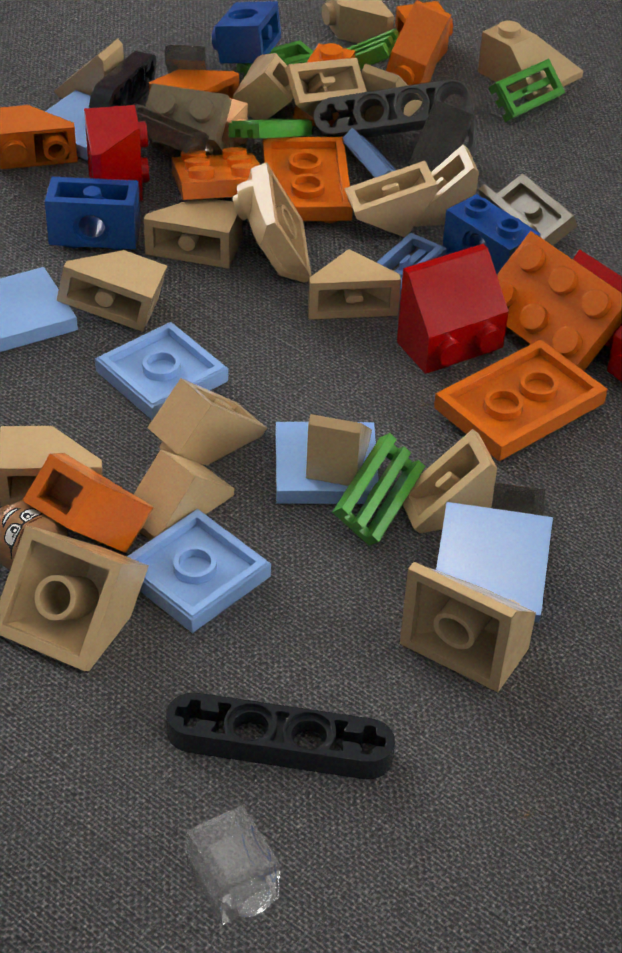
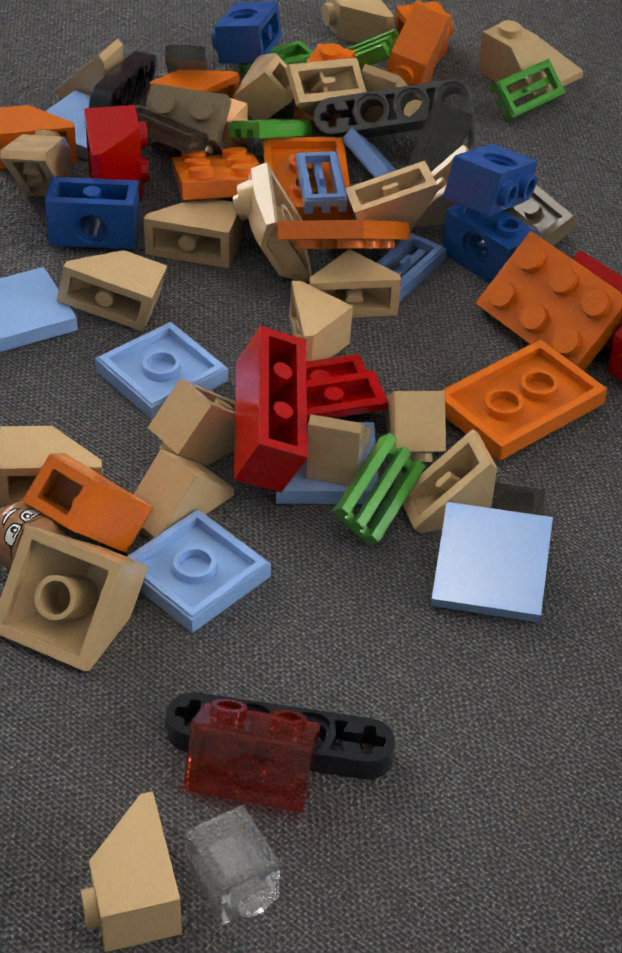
red slope [397,244,509,374] -> none
tan slope [400,562,536,692] -> none
none -> tan slope [0,130,72,197]
none -> tan slope [80,791,182,952]
none -> clear red bracket [183,699,320,813]
none -> red brick [234,326,308,493]
none -> orange plate [277,220,410,249]
none -> tan slope [289,281,353,362]
none -> medium blue tile [295,151,347,214]
none -> red slope [306,354,388,422]
none -> tan slope [384,390,446,463]
none -> blue brick [443,143,538,216]

